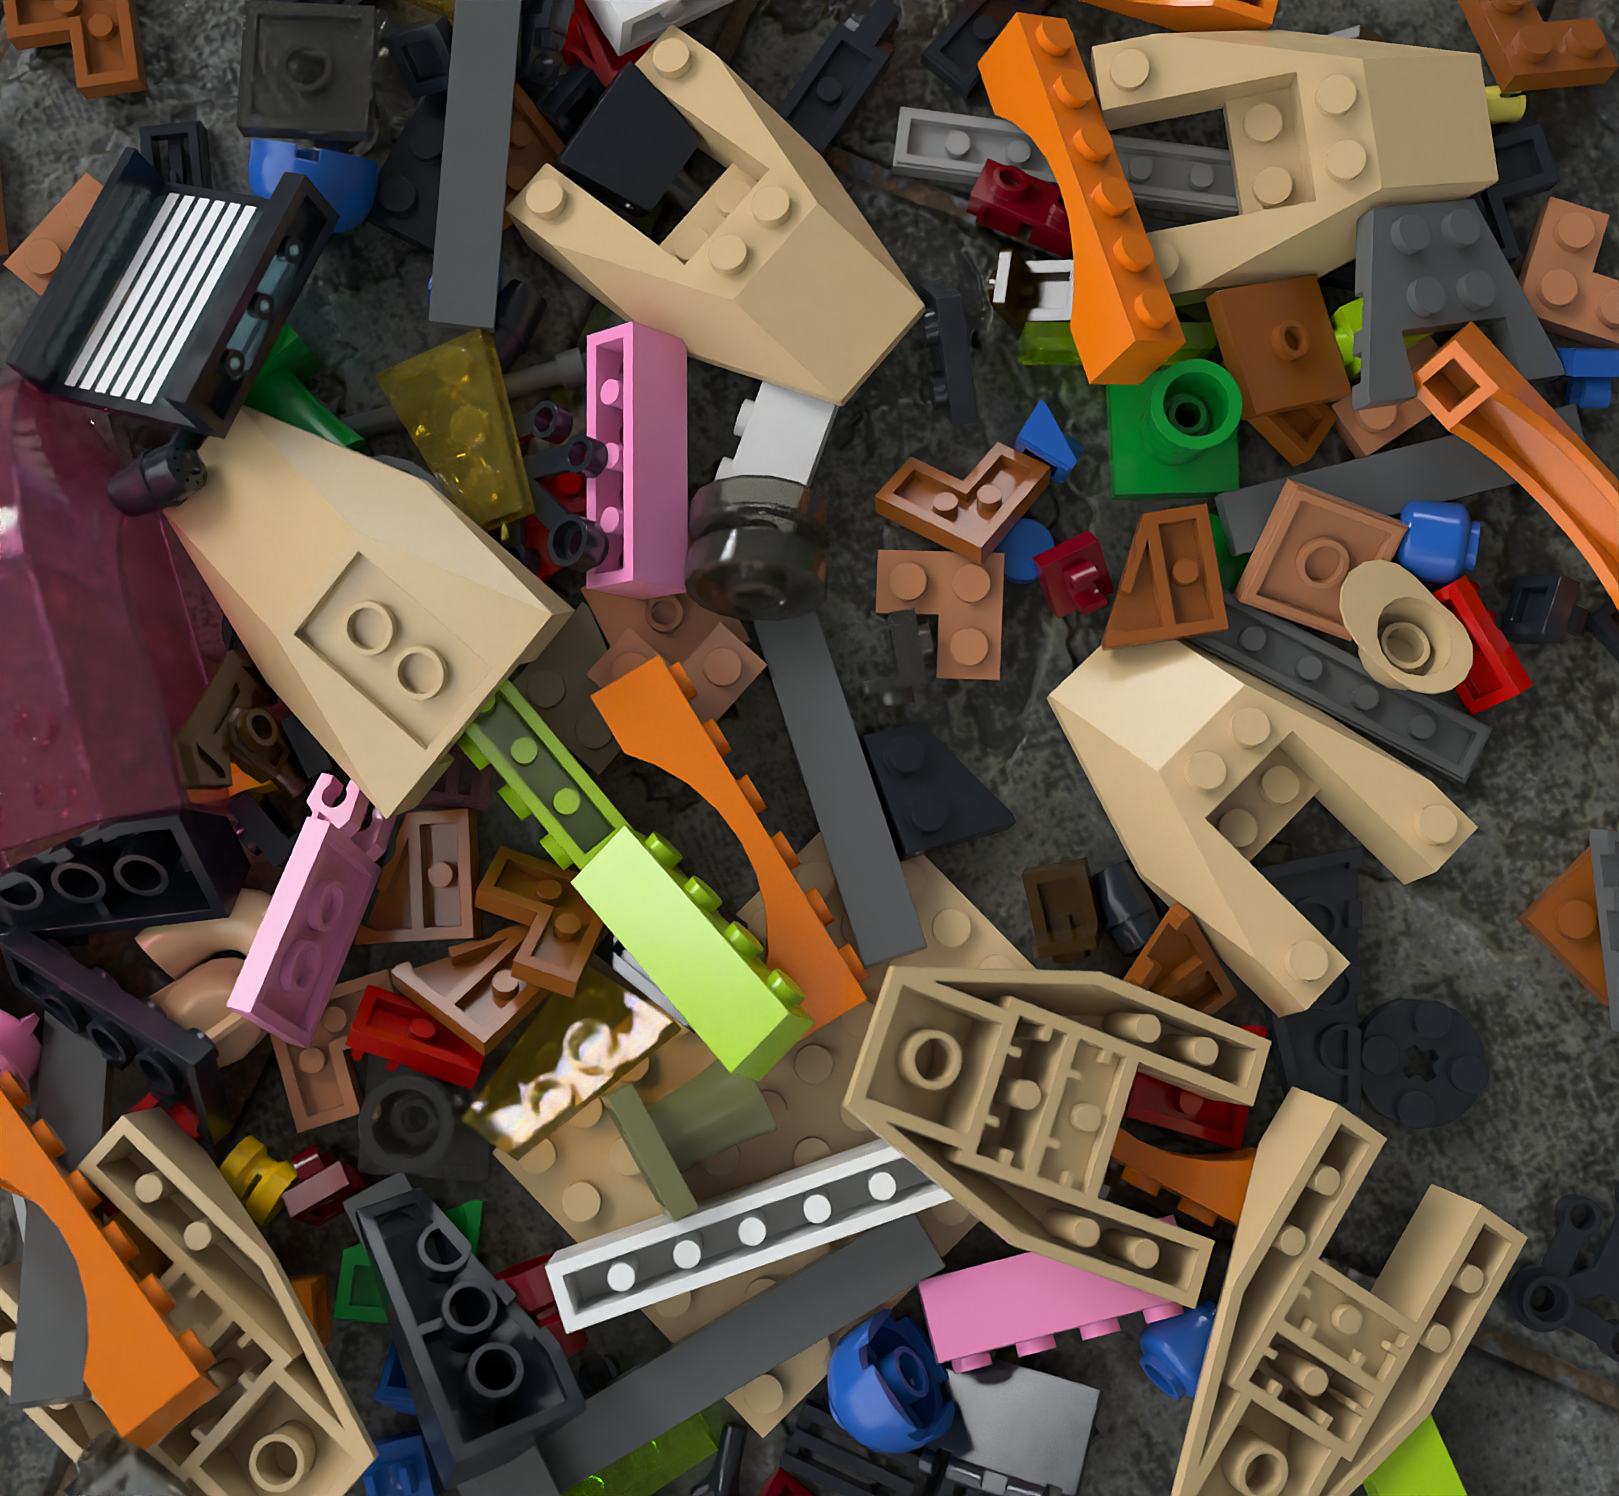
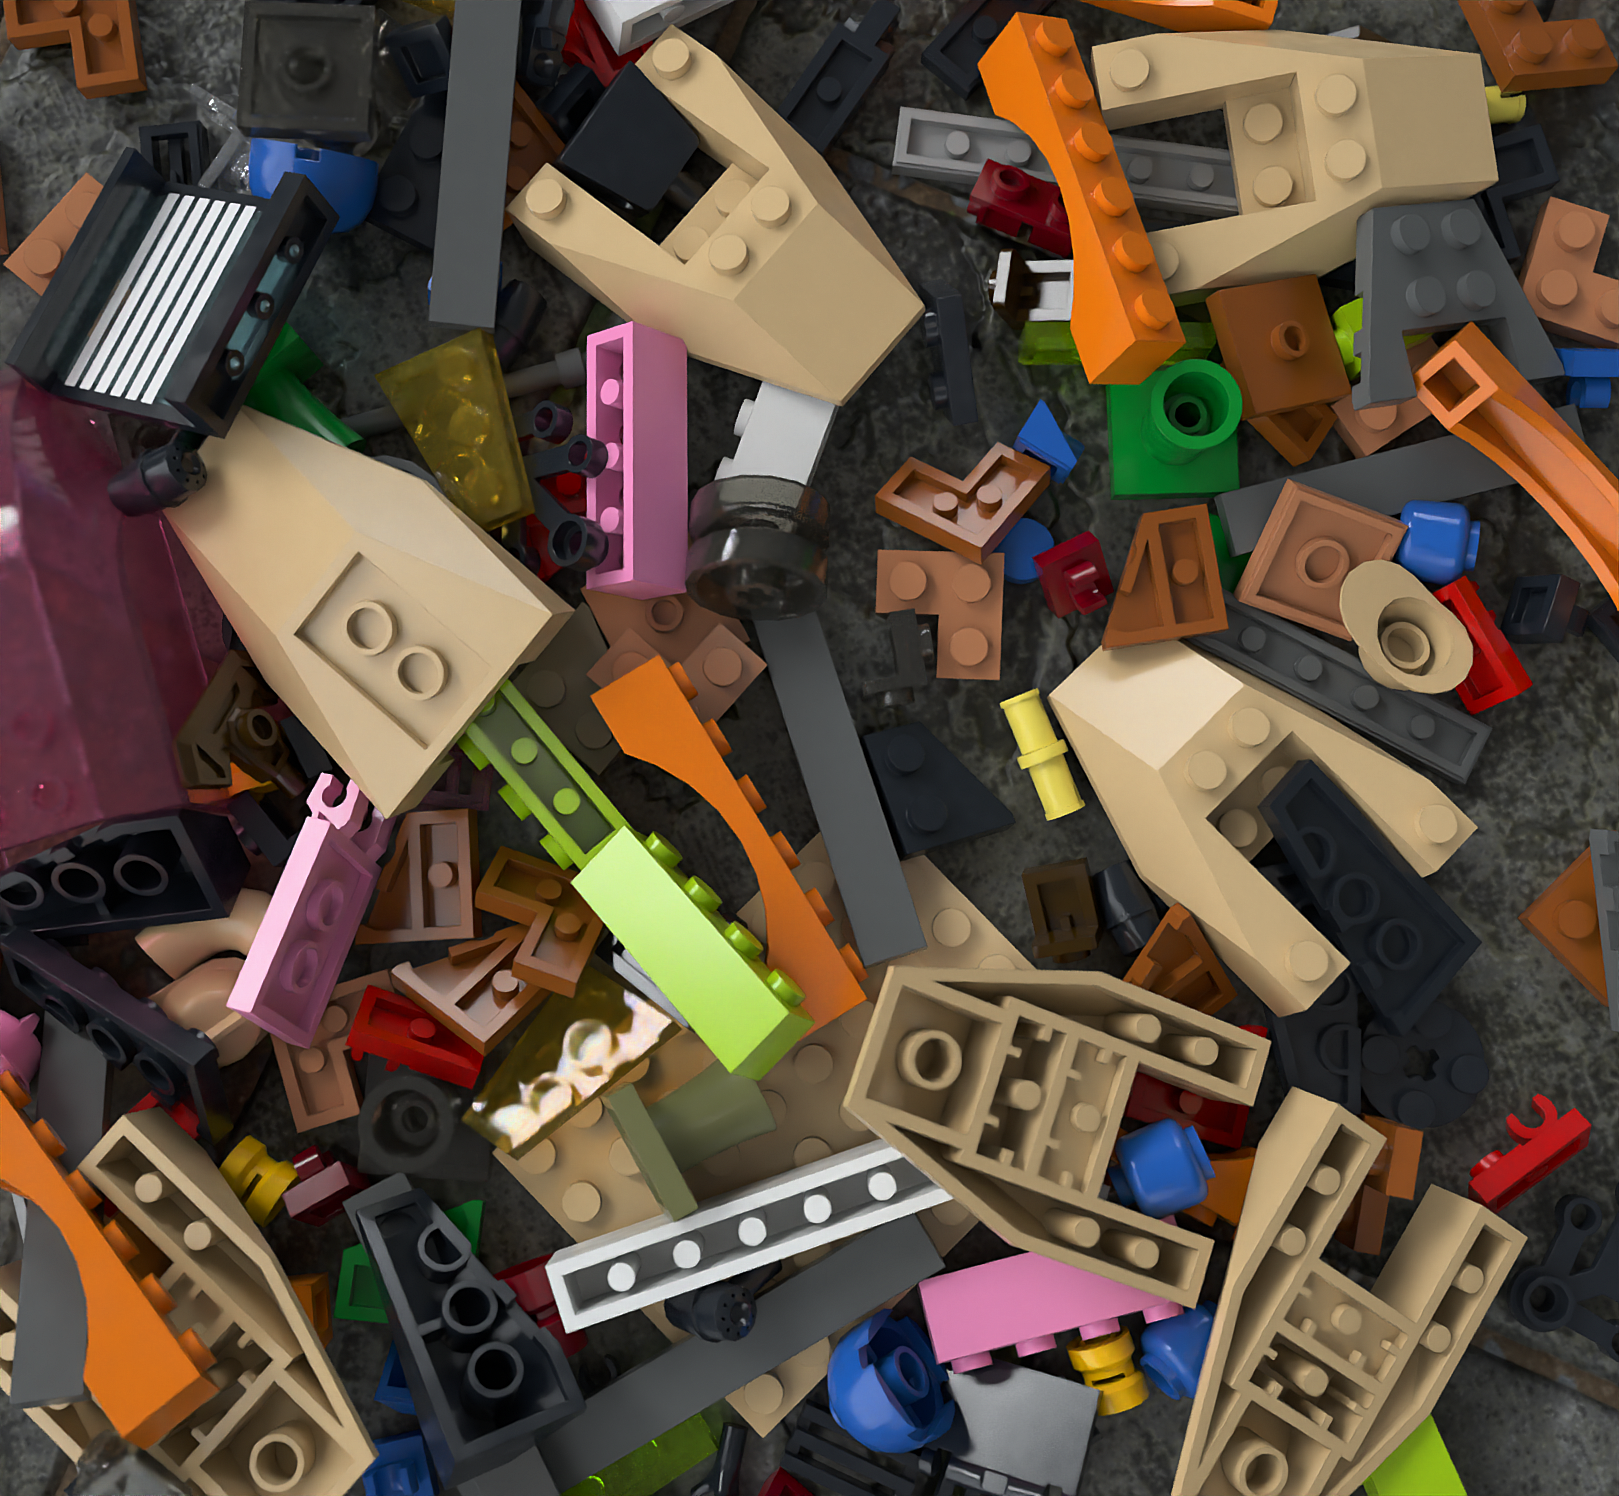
none -> clear bracket [188,83,267,194]
none -> black piece [664,1259,783,1343]
none -> light yellow pin [999,688,1085,821]
none -> yellow wheel [1066,1325,1150,1416]
none -> blue head [1107,1118,1216,1220]
none -> black wing [1257,759,1482,1038]
none -> dark orange plate [1334,1112,1424,1256]
none -> red plate [1468,1094,1592,1215]

